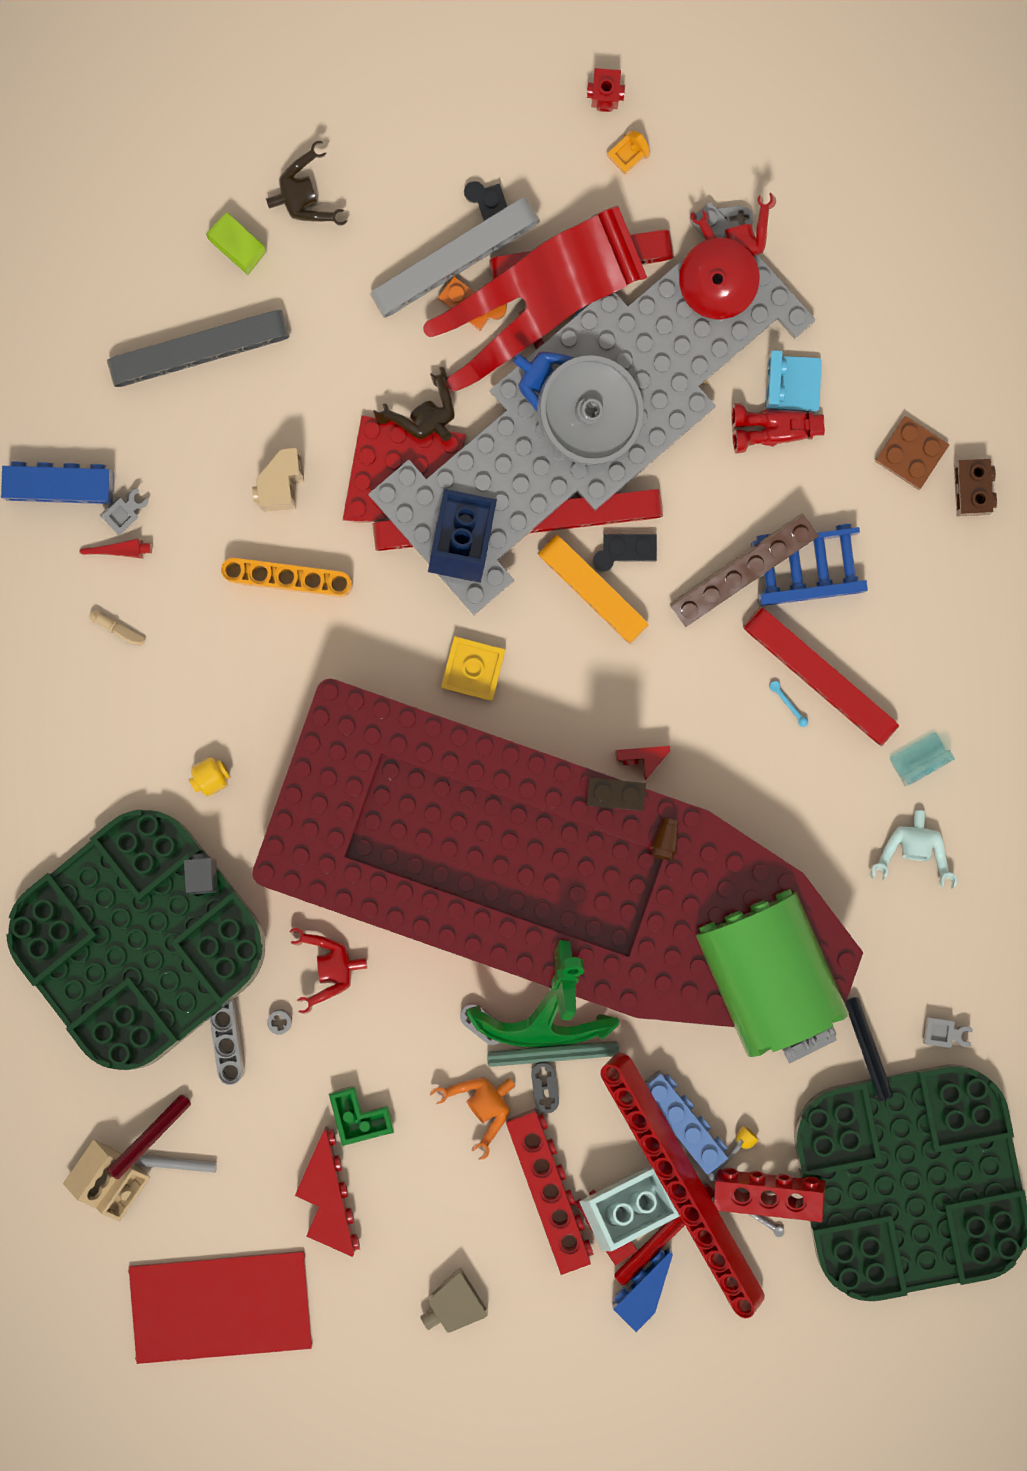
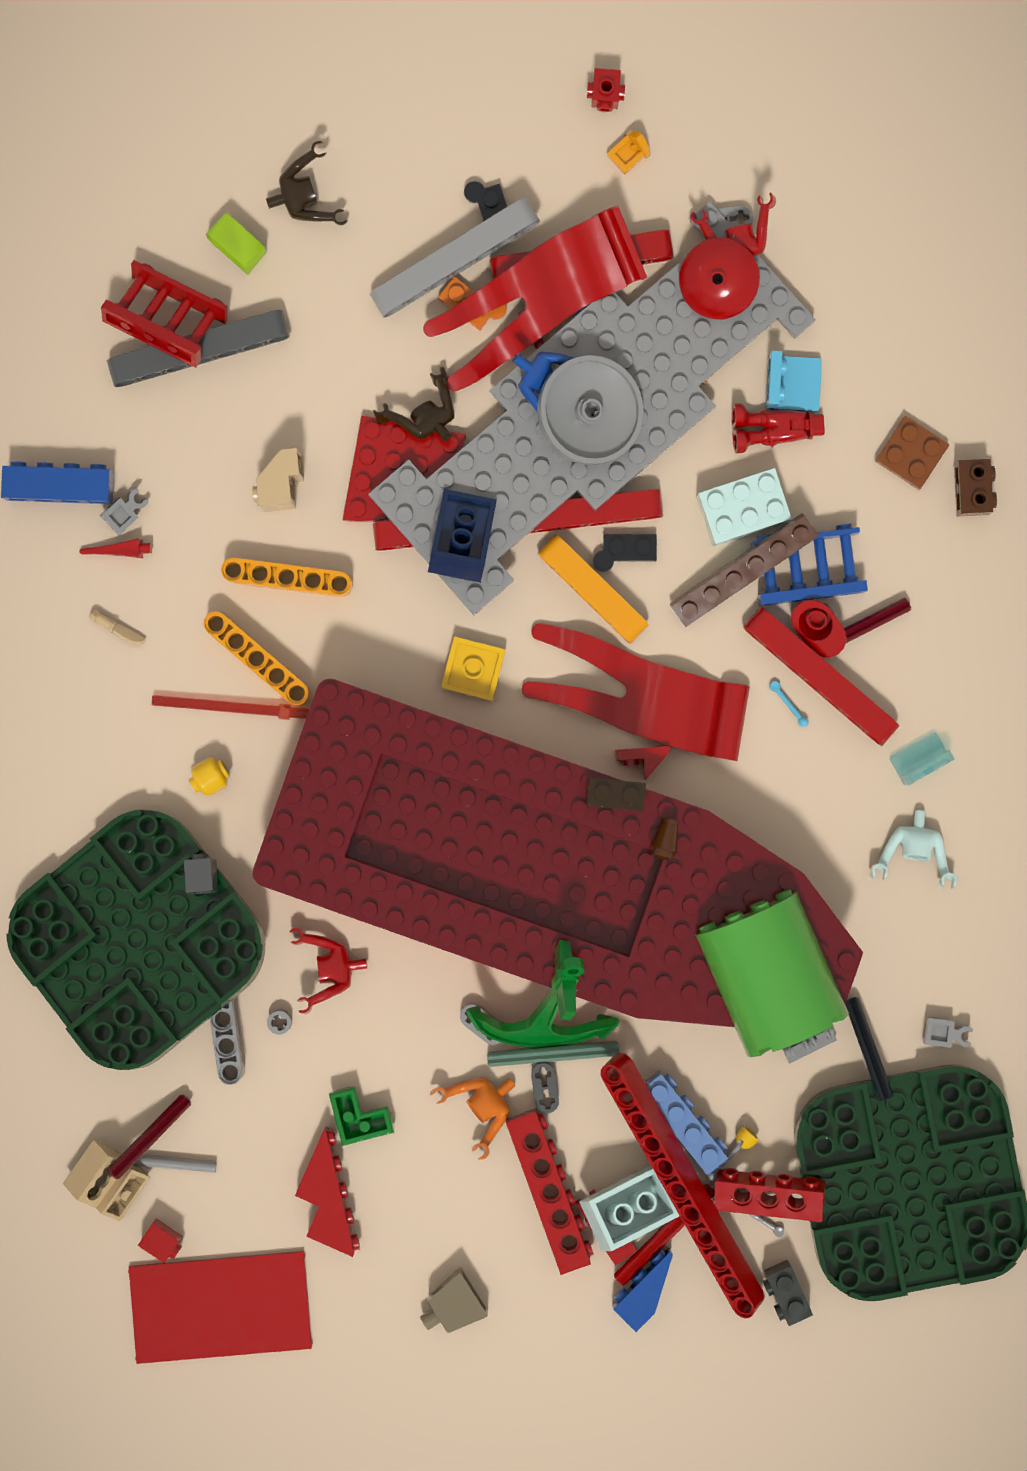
none -> red fence [101,260,227,368]
none -> red brick [137,1218,183,1263]
none -> clear red bar [152,695,309,720]
none -> light orange beam [203,611,311,706]
none -> red flag [522,623,750,761]
none -> light aqua brick [696,468,792,547]
none -> pearl dark grey brick [762,1260,813,1326]
none -> red piece [791,600,847,658]
none -> dark red axle [844,598,911,643]

